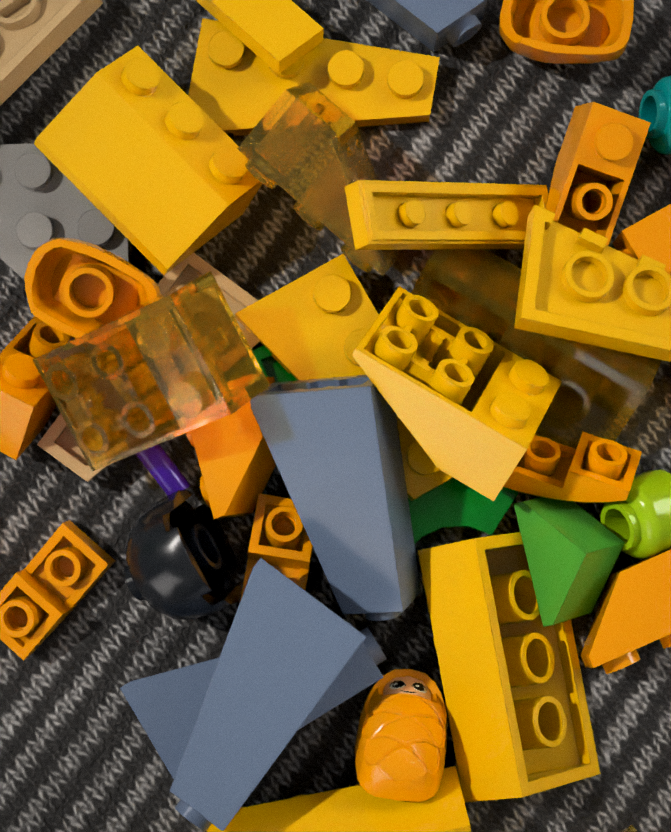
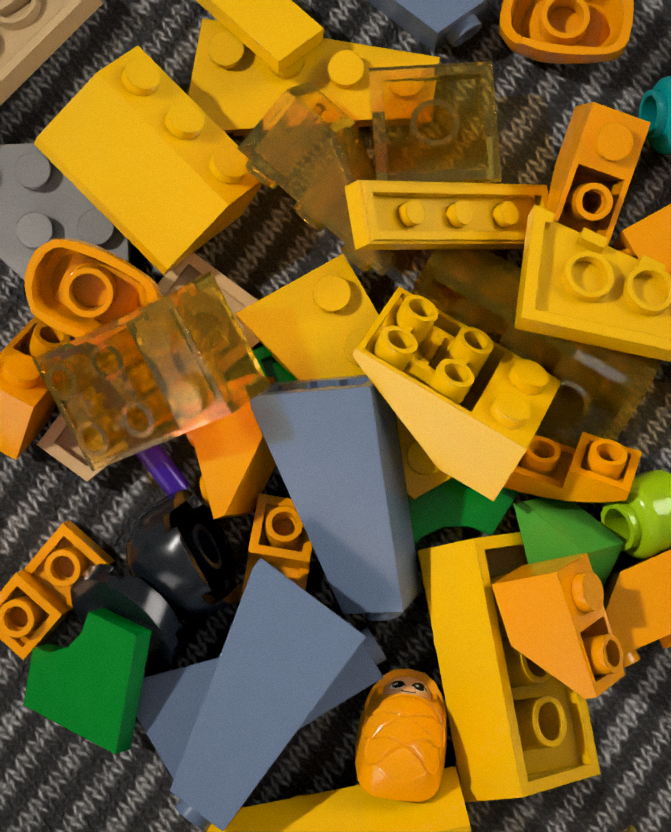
none -> green tile [23,608,152,755]
none -> black tile [70,564,185,673]
none -> clear yellow slope [368,61,502,183]
none -> light orange slope [491,553,626,699]

